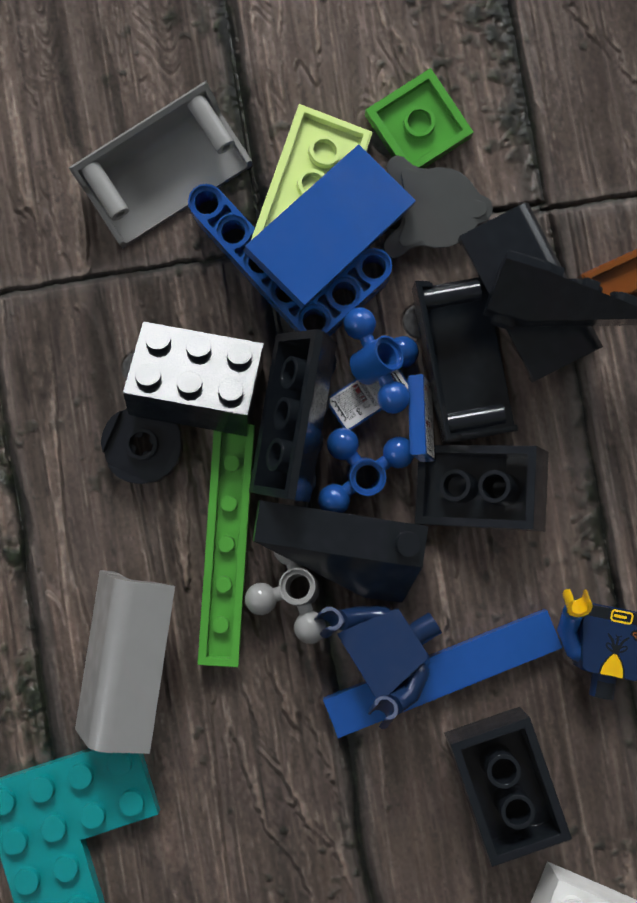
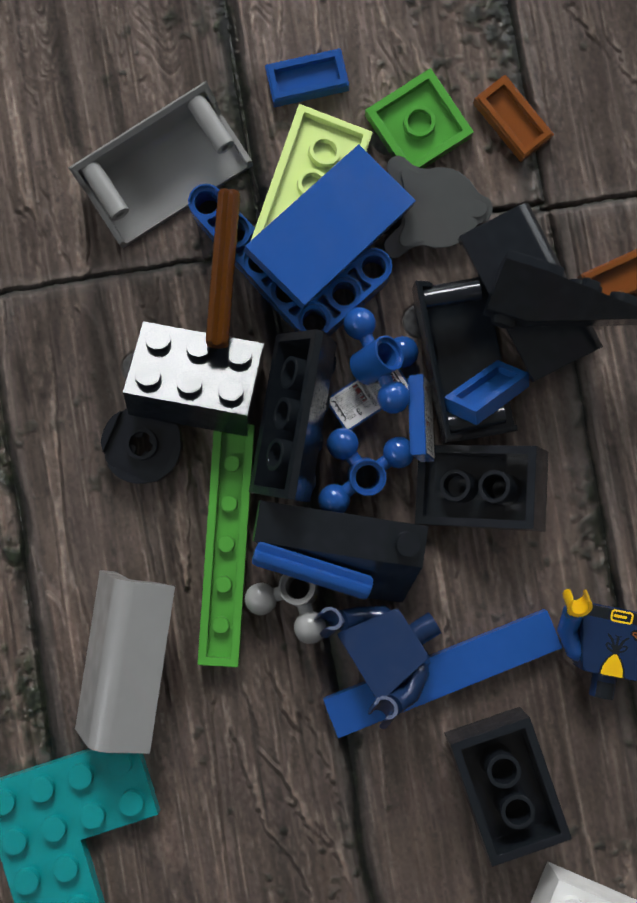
none -> reddish brown axle [206,188,240,349]
none -> blue axle [252,542,373,599]
none -> blue tile [265,48,349,108]
none -> blue tile [444,360,529,425]
none -> dark orange tile [473,75,554,163]

